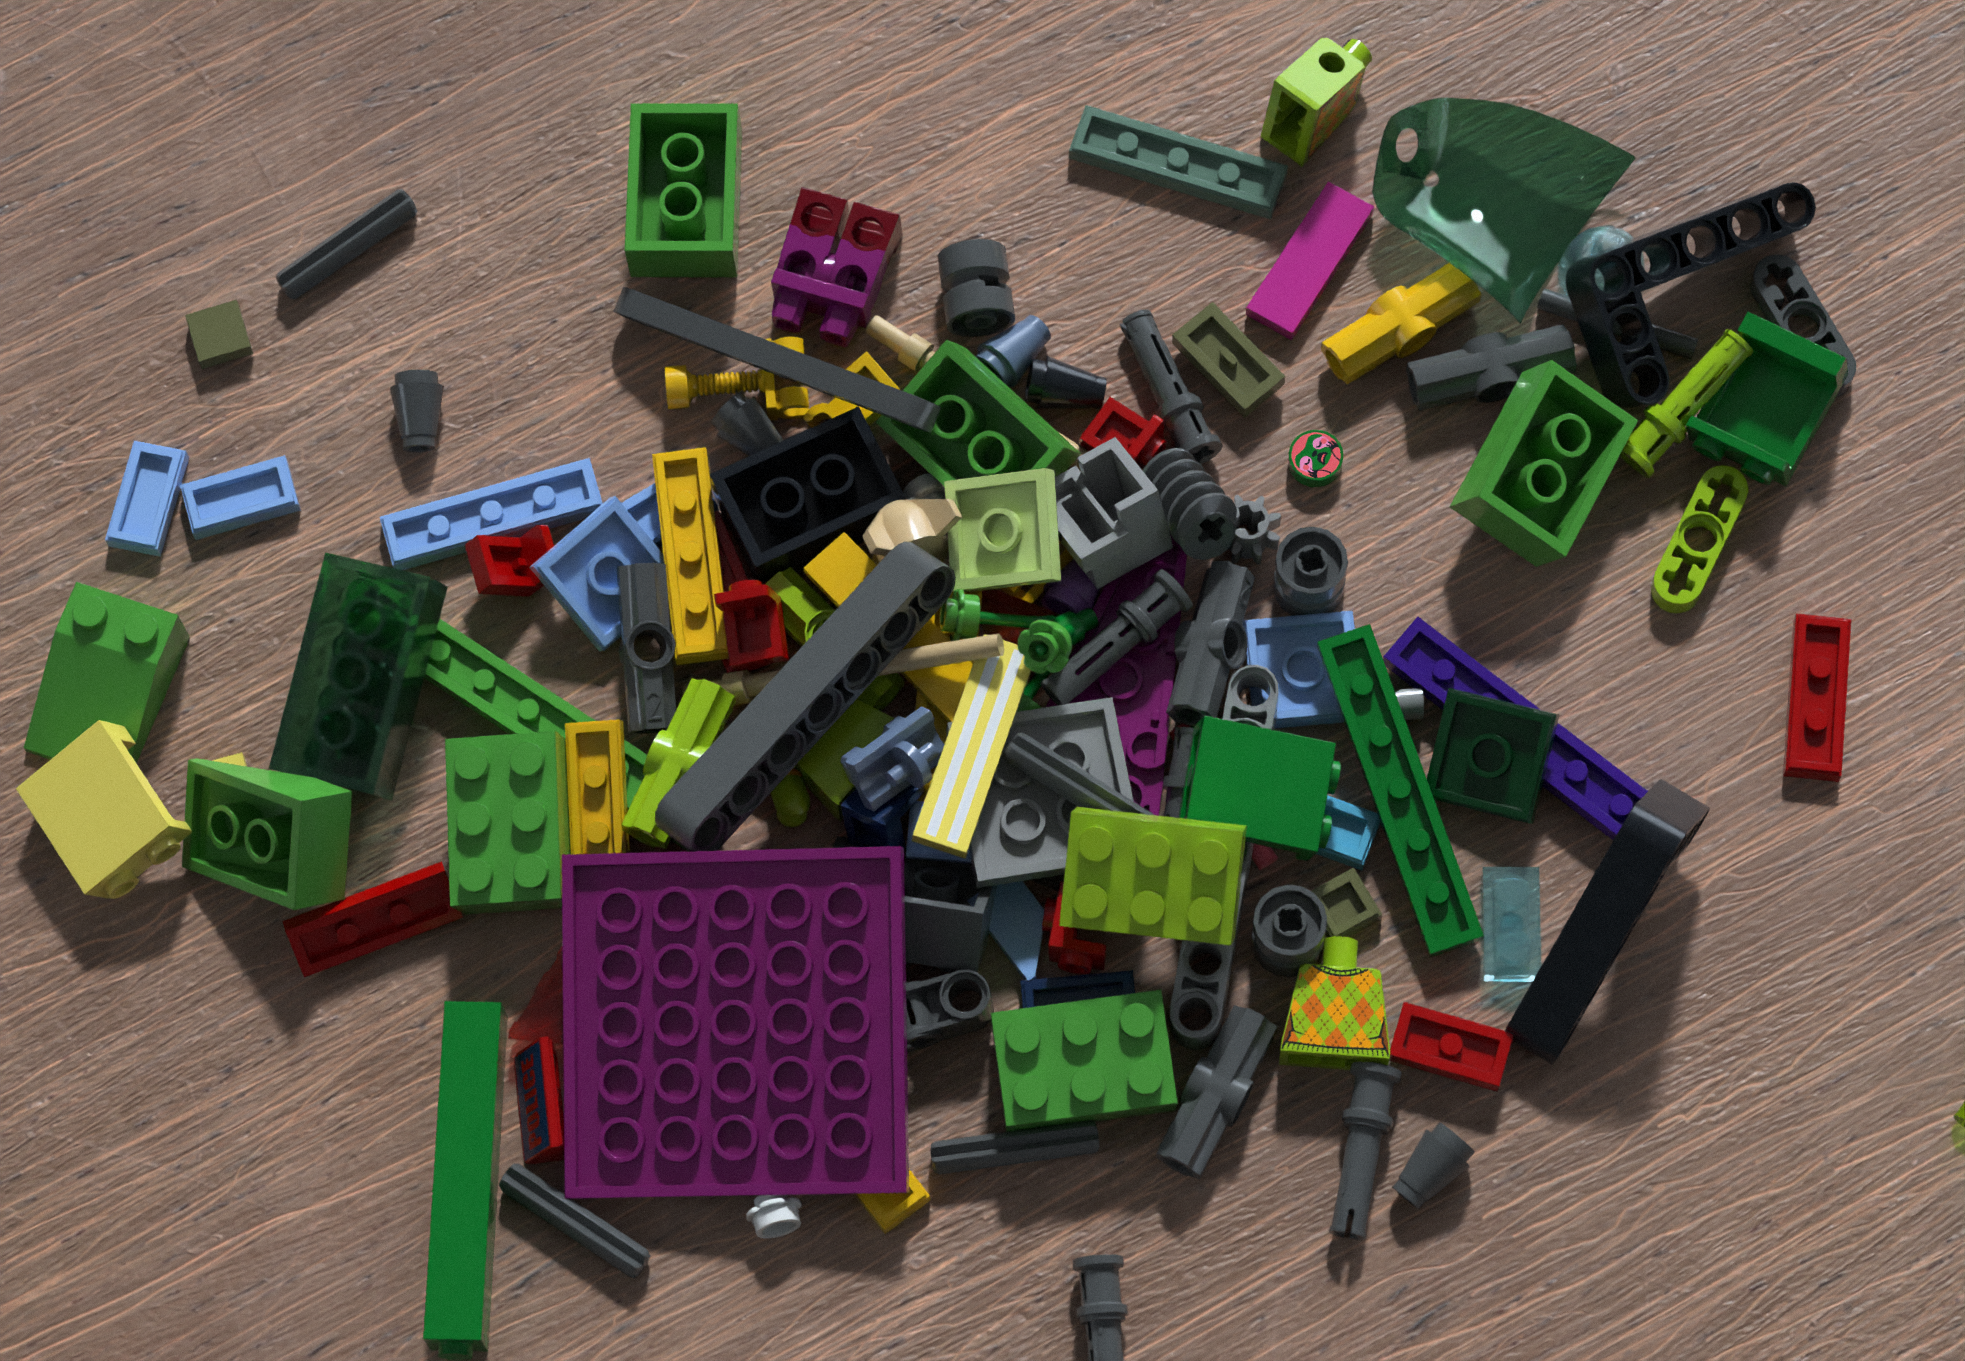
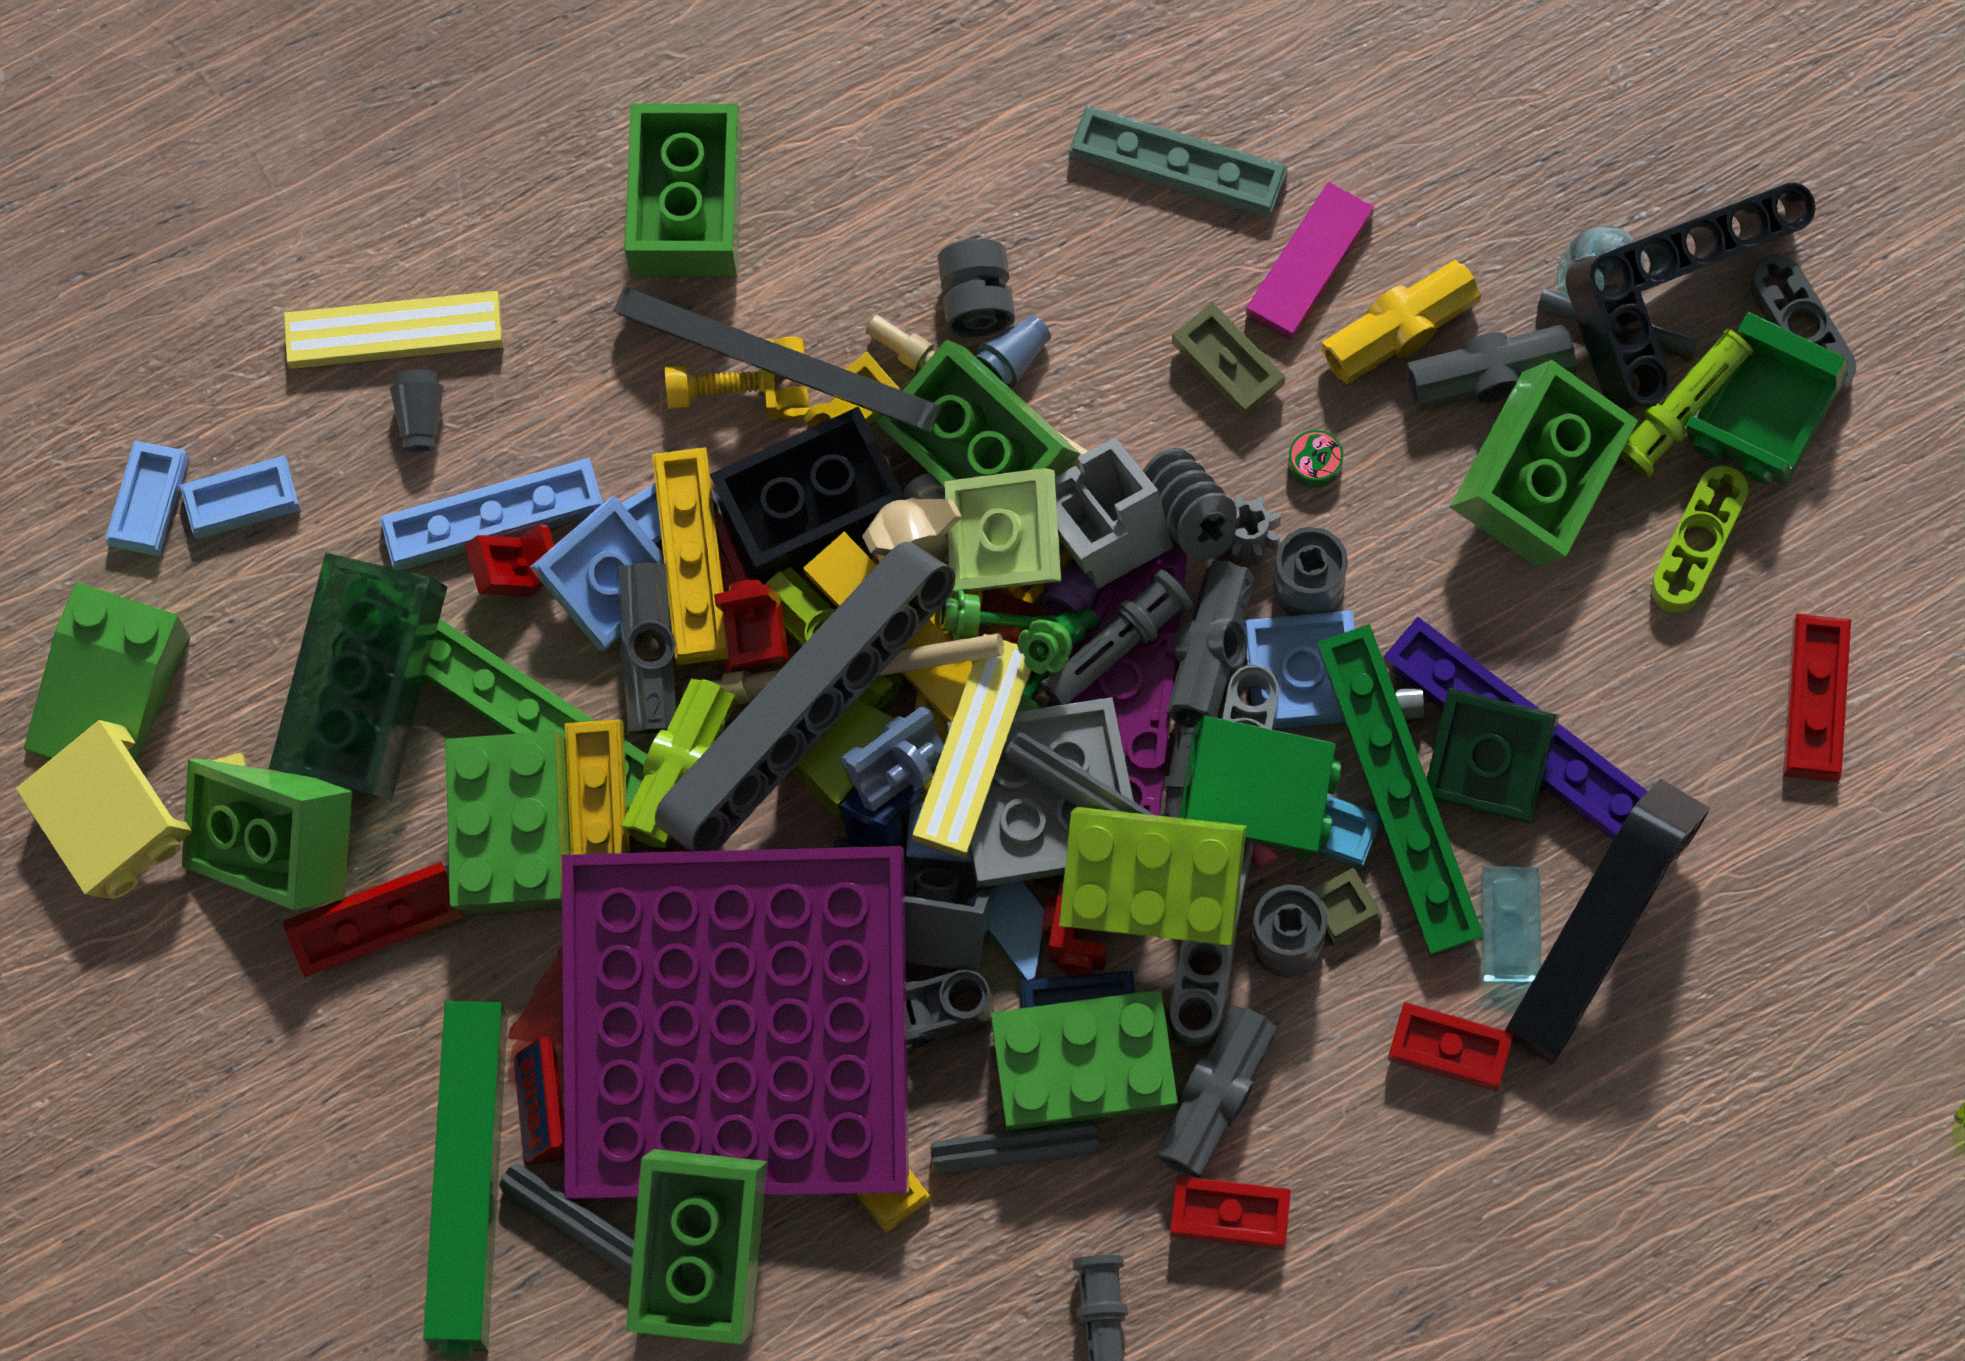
olive tile [185,299,254,369] -> none
dark grey axle [276,189,417,299] -> none
dark grey cone [711,392,784,456] -> none
white plate [746,1195,802,1238] -> none
magenta hips [771,187,903,347] -> none
lime arm [771,768,810,827] -> none
black cone [1025,356,1107,409] -> none
red bracket [1079,397,1167,469] -> none
dark grey pin [1120,310,1223,464] -> none
lime torso [1260,38,1372,167] -> none
torso [1279,936,1390,1070] -> none
dark grey pin [1329,1061,1402,1240] -> none
clear green piece [1372,98,1635,324] -> none
dark grey cone [1392,1122,1475,1210] -> none
none -> light yellow tile [284,291,504,369]
none -> bright green brick [626,1149,768,1344]
none -> red plate [1170,1176,1291,1250]

